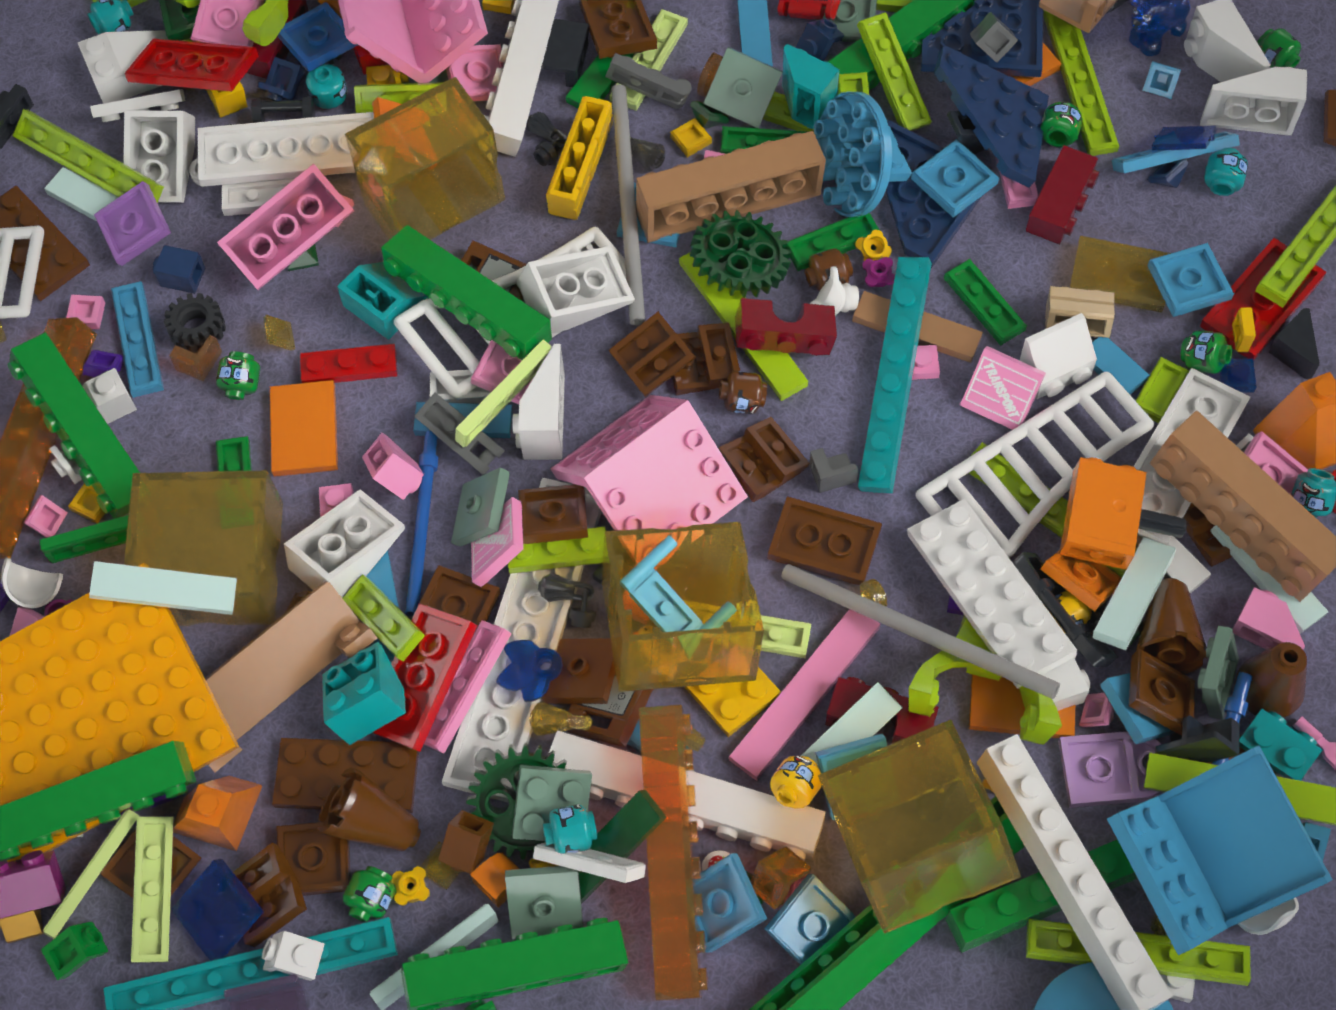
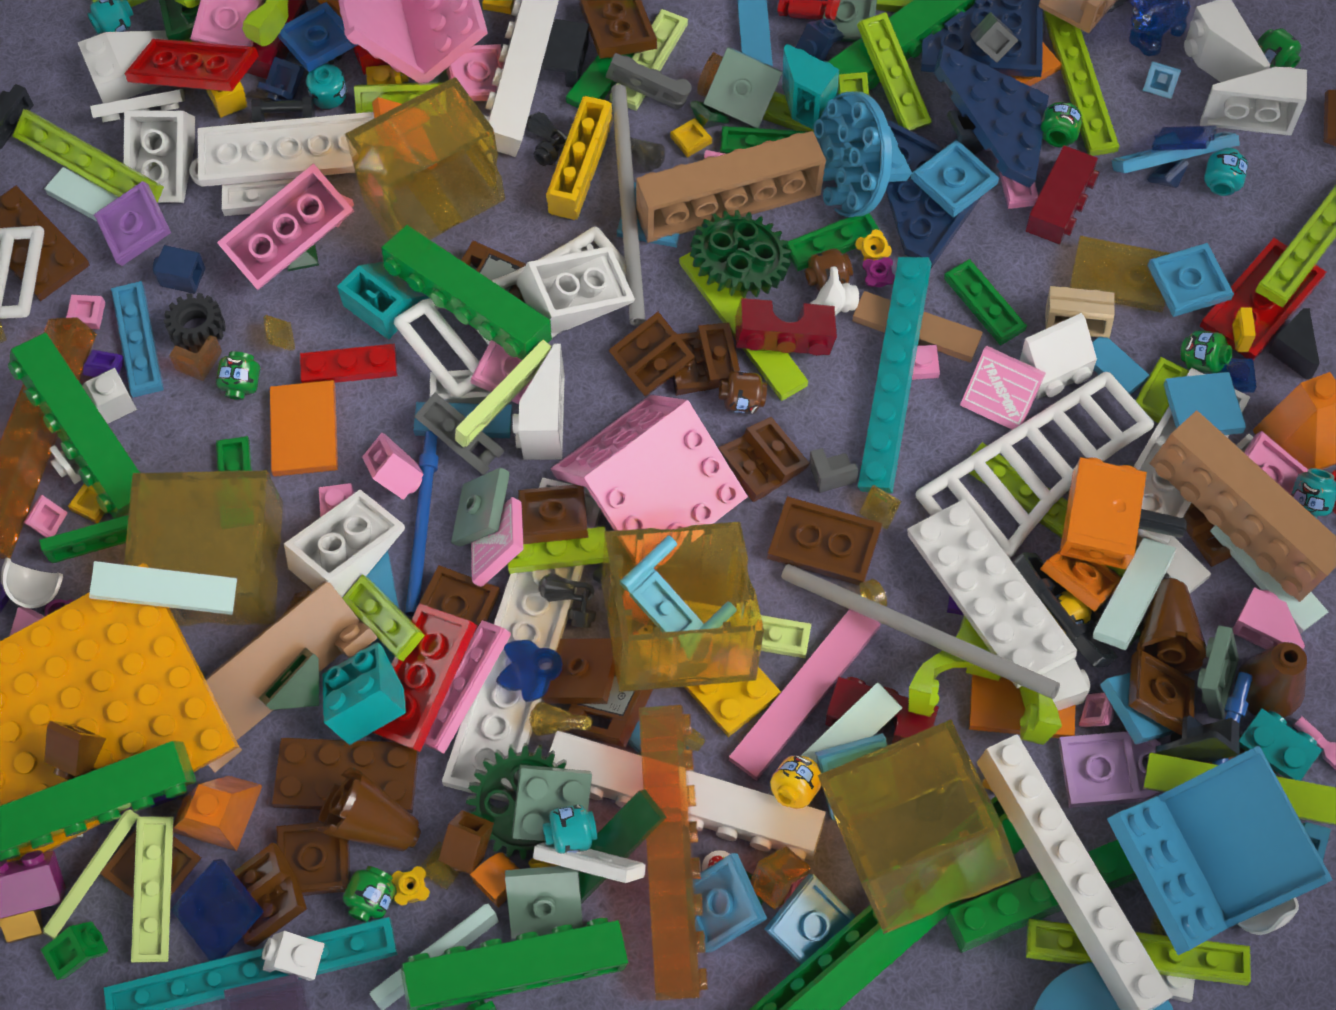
none -> reddish brown slope [44,721,106,780]
none -> dark green slope [259,647,319,710]
none -> clear yellow slope [859,485,902,529]
none -> dark azure tile [1163,372,1246,435]

